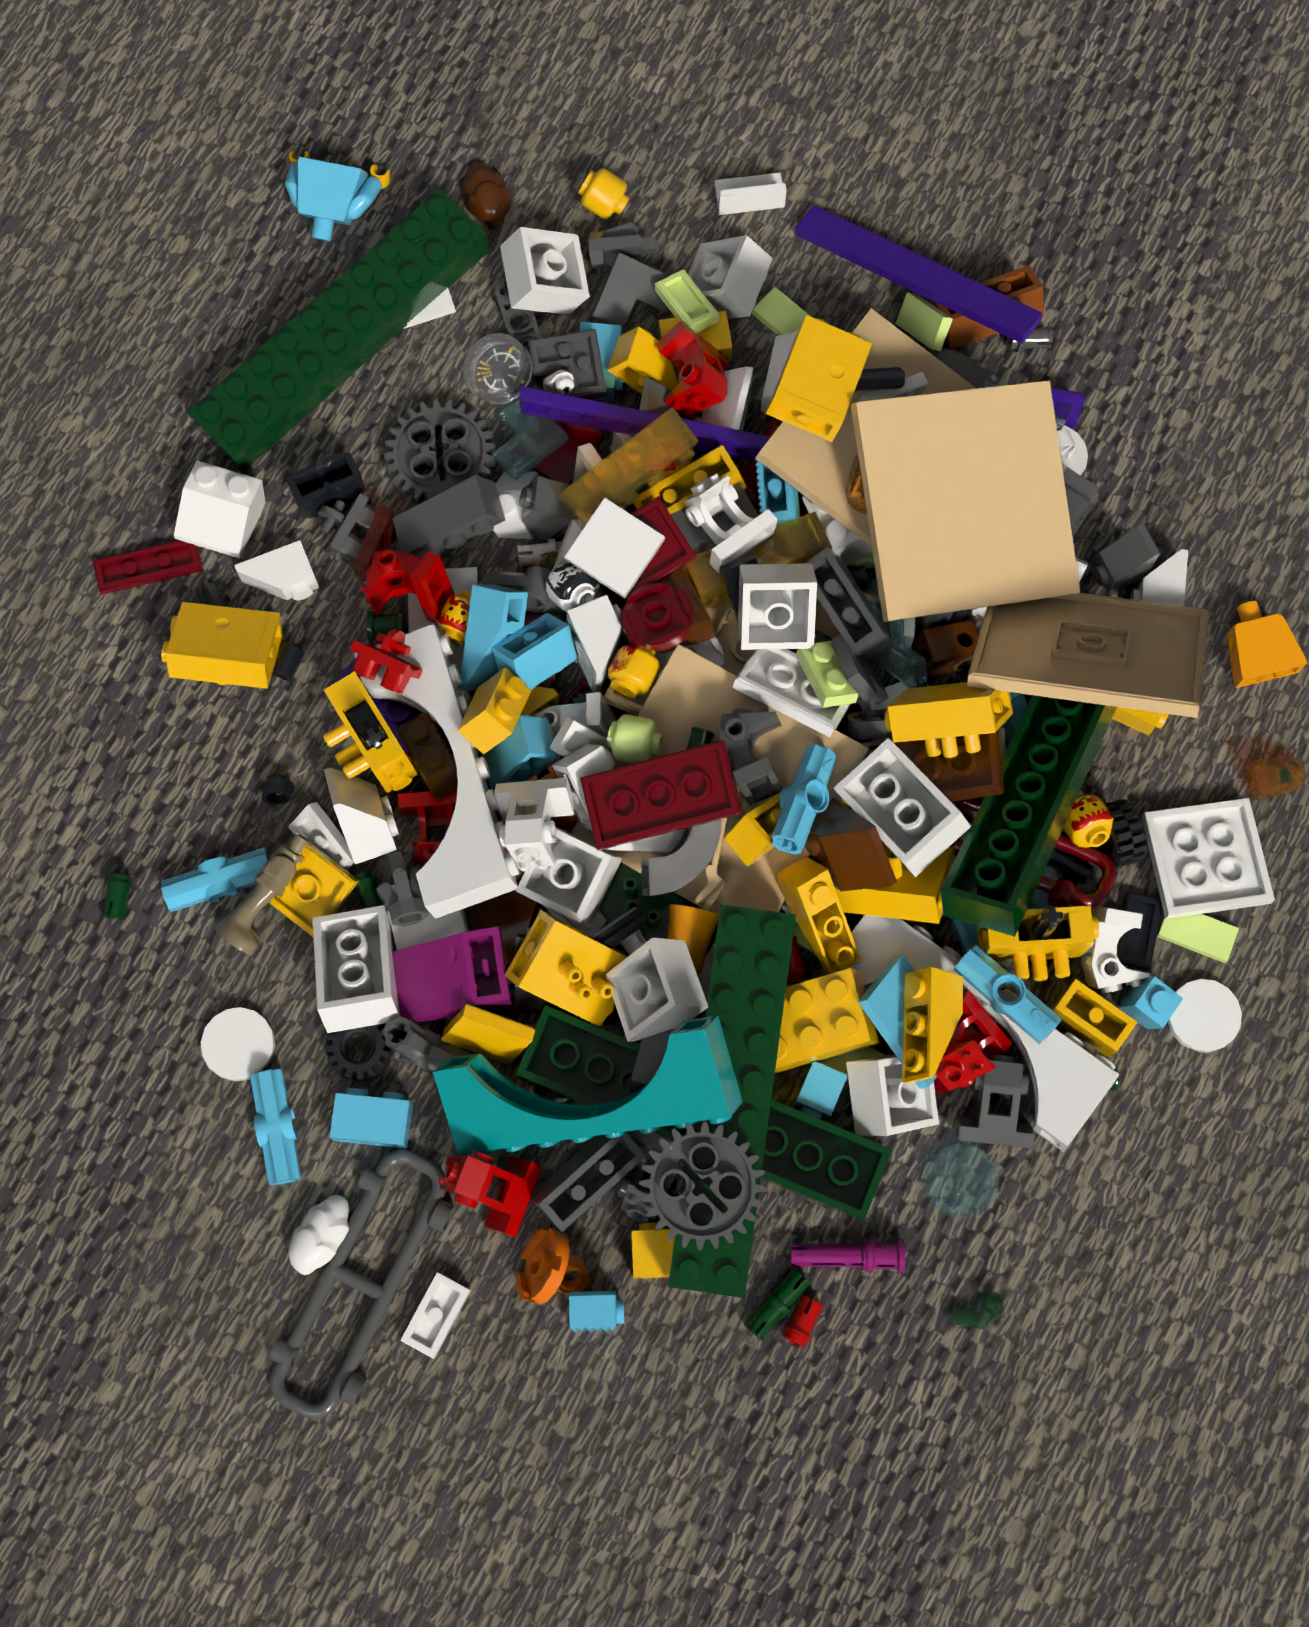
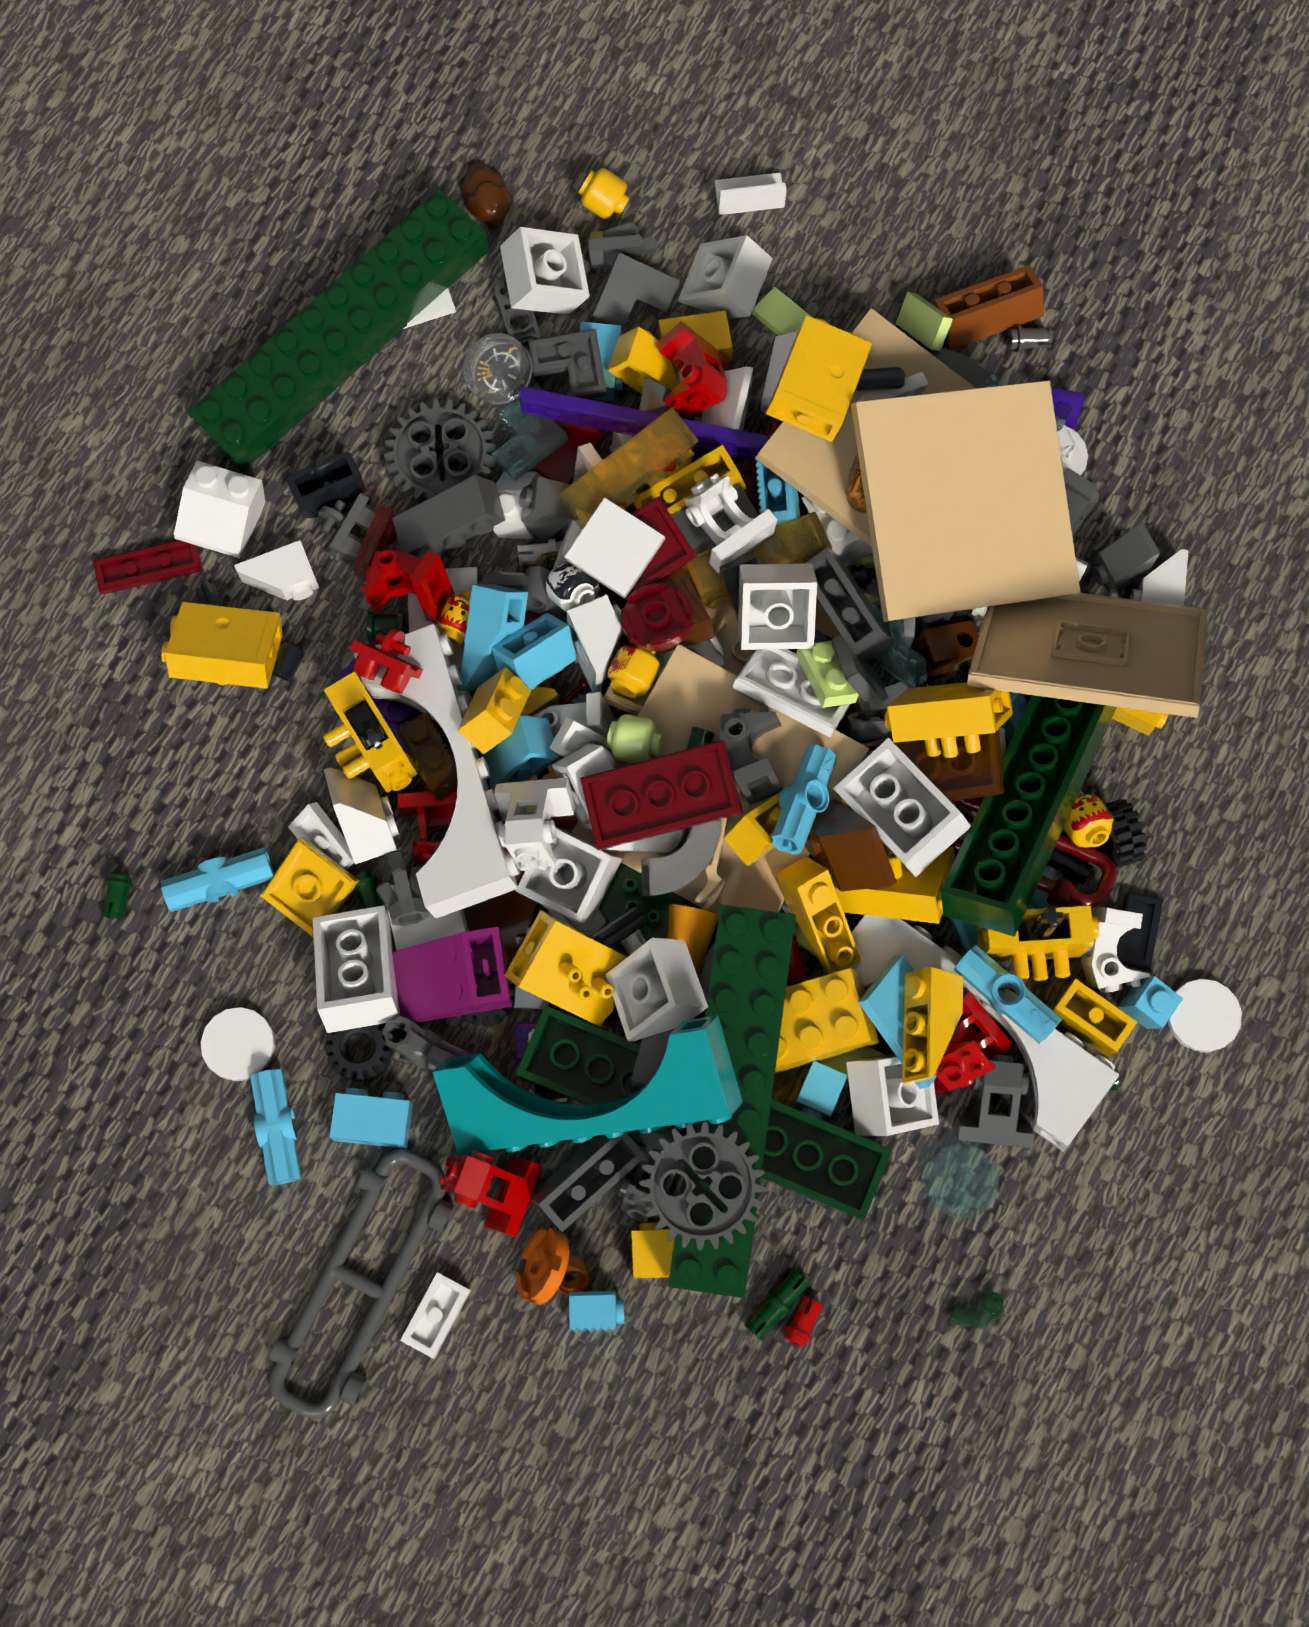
dark tan piece [216,832,309,956] -> none
black plate [259,774,295,804] -> none
medium azure torso [285,151,390,242] -> none
white arm [288,1195,349,1275] -> none
yellow tile [441,1004,535,1065] -> none
white arm [543,369,574,394] -> none
yellowish green tile [655,269,719,333] -> none
magenta pin [791,1239,905,1273] -> none
dark purple tile [795,205,1042,344] -> none
white plate [1141,798,1275,919] -> none
yellowish green tile [1157,914,1239,963] -> none
light orange torso [1227,601,1307,688] -> none
clear orange rock [1245,756,1306,801] -> none

